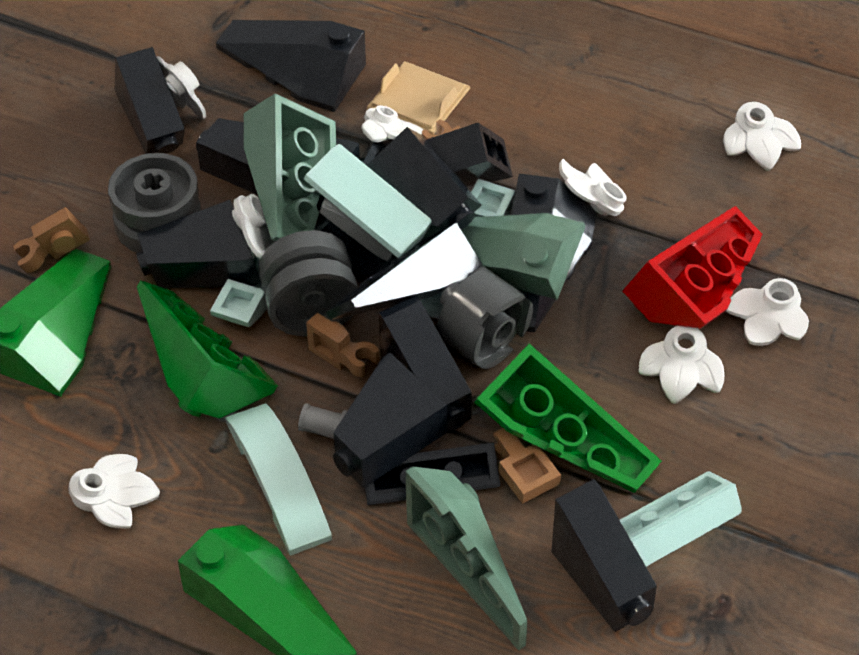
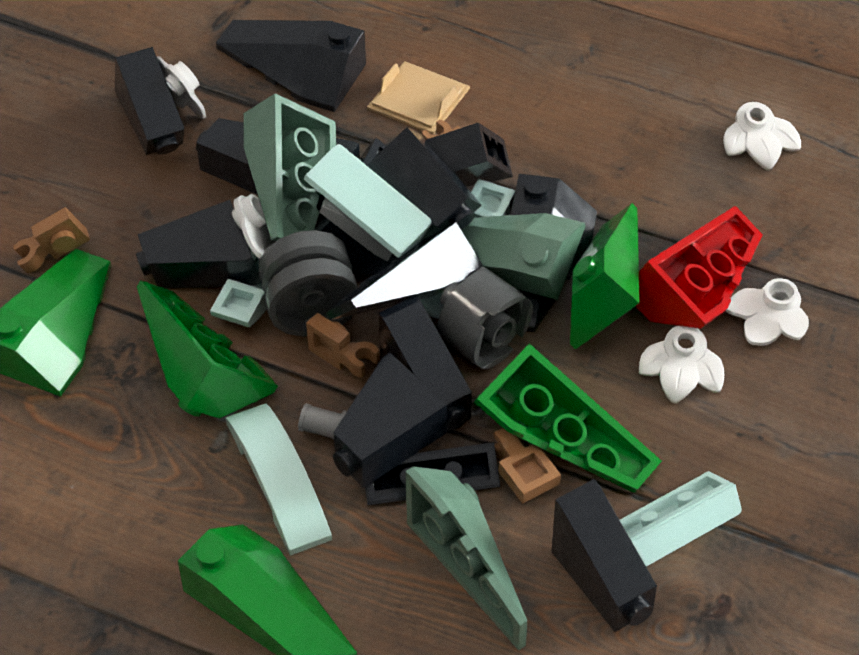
white plate [68,454,160,529] -> none
dark grey wheel [108,153,202,253] -> none
white plate [361,105,424,142] -> none
white plate [559,159,626,216] -> none
none -> green wedge [570,203,639,349]

